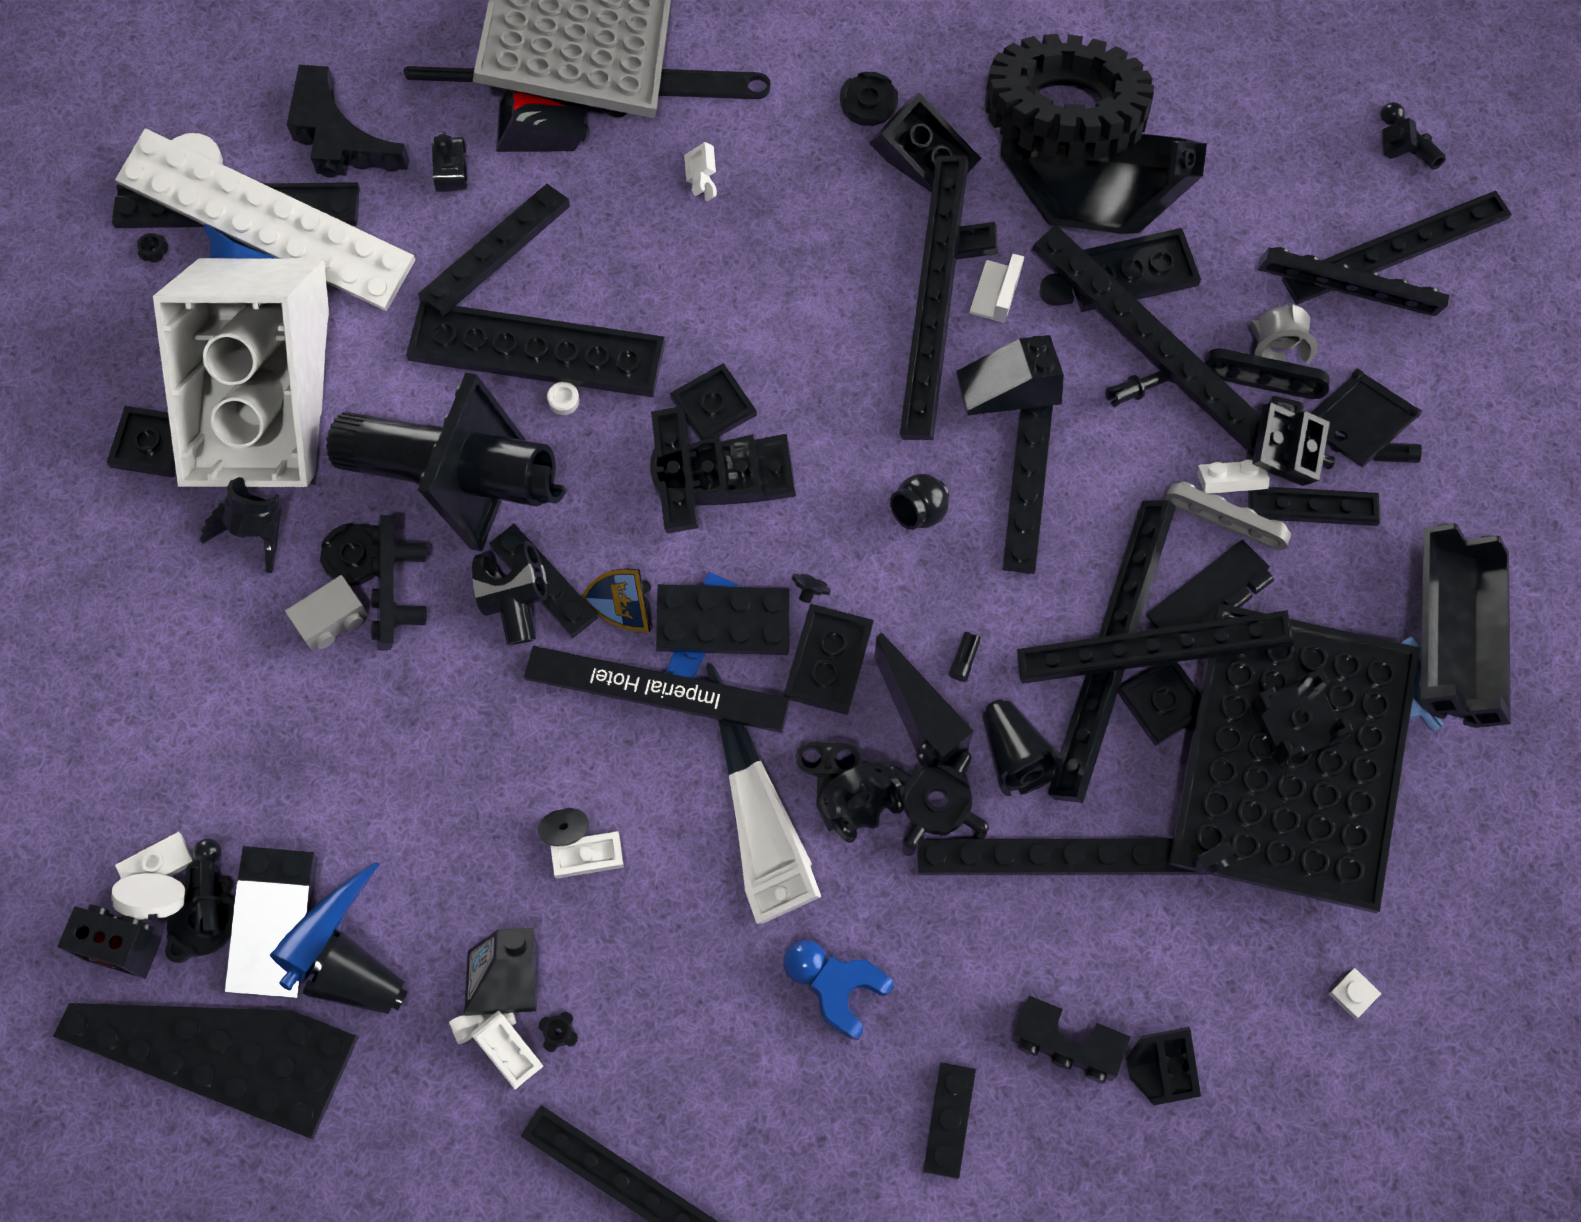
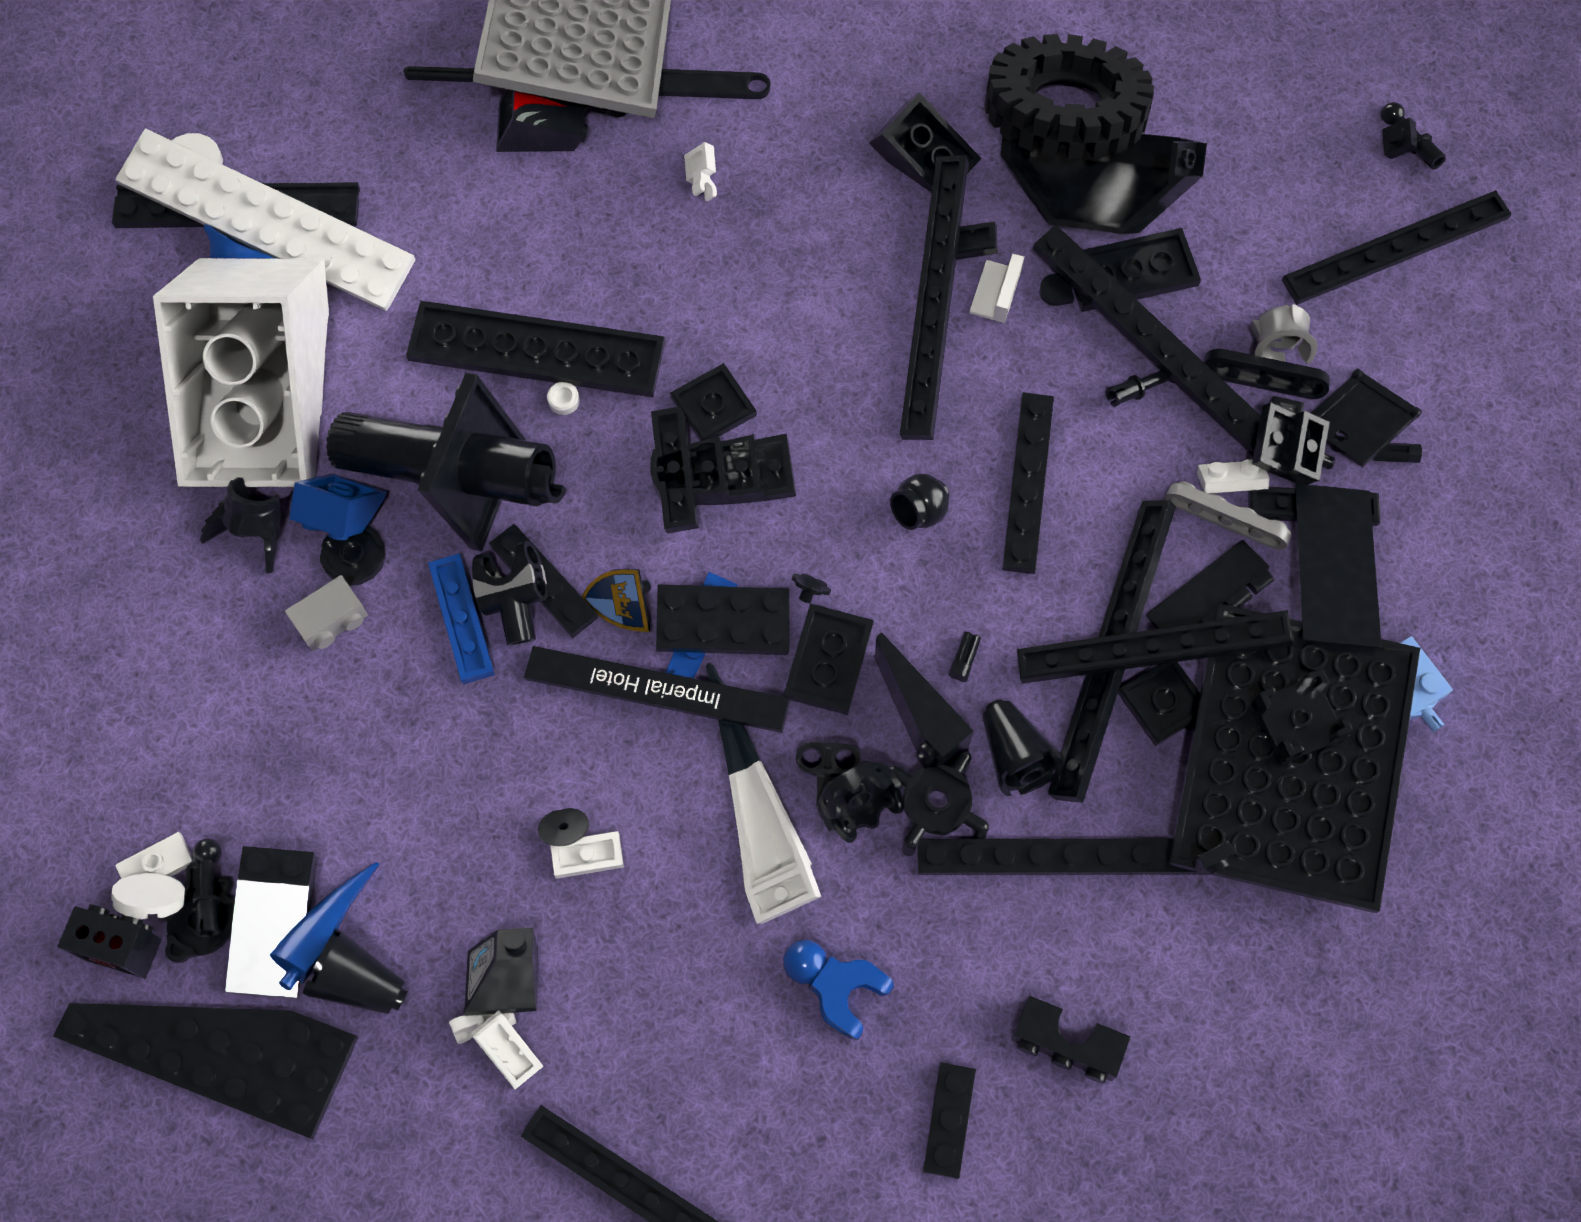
black plate [106,406,175,477] -> none
black plate [137,233,168,262] -> none
black arch [287,64,409,178] -> none
black plate [371,515,427,651] -> none
black plate [418,184,570,318] -> none
black beam [432,132,467,192] -> none
black plate [539,1012,578,1052] -> none
black tile [840,72,898,126] -> none
black slope [956,335,1064,416] -> none
black slope [1126,1027,1201,1105] -> none
black plate [1257,247,1449,316] -> none
white plate [1329,968,1382,1020] -> none
black panel [1421,523,1511,728] -> none
none -> blue slope [289,474,386,540]
none -> blue plate [428,553,495,685]
none -> black sticker [1295,483,1382,648]

